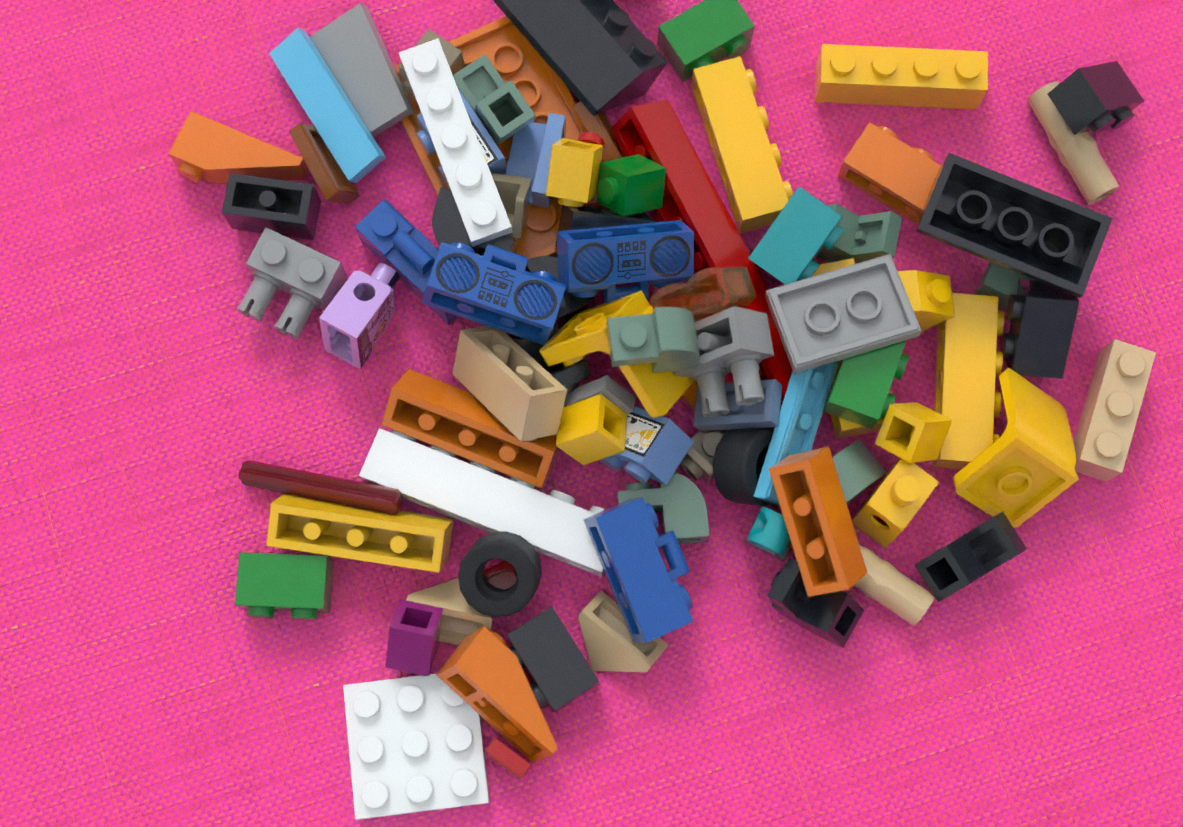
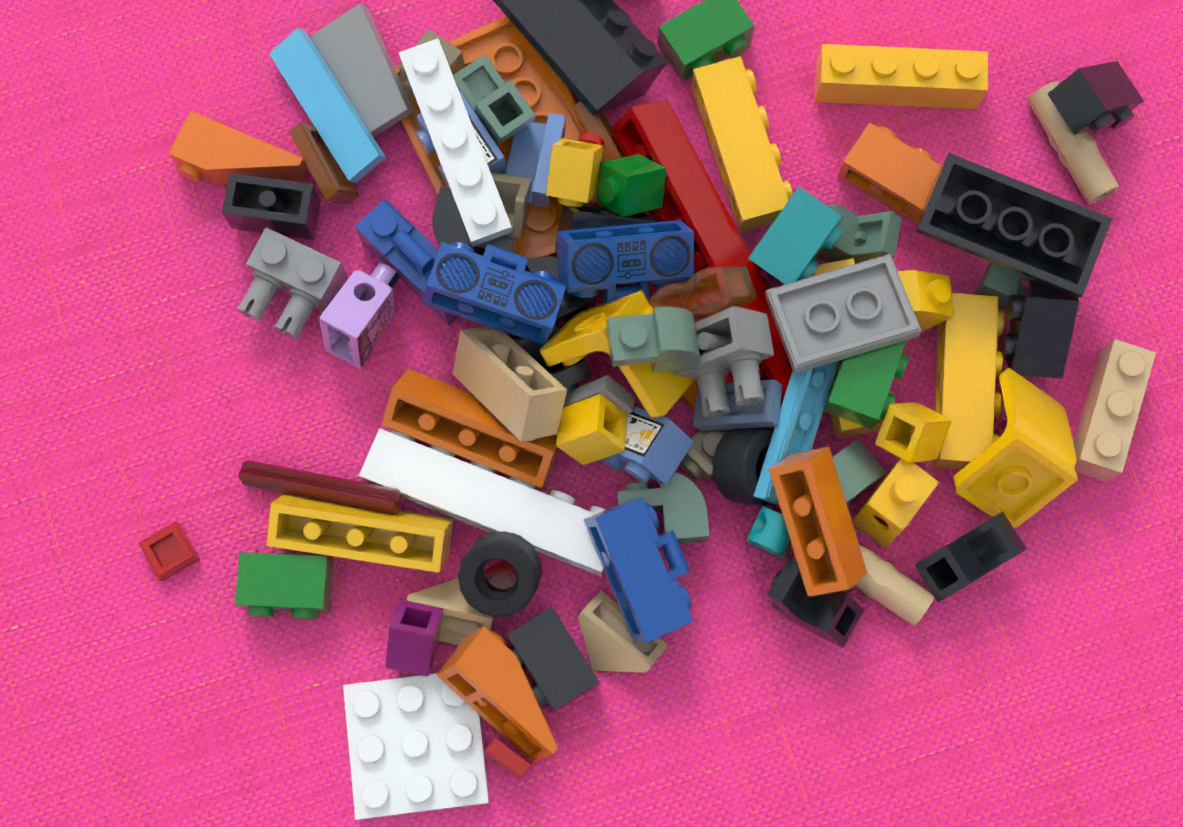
none -> red tile [138,521,200,582]

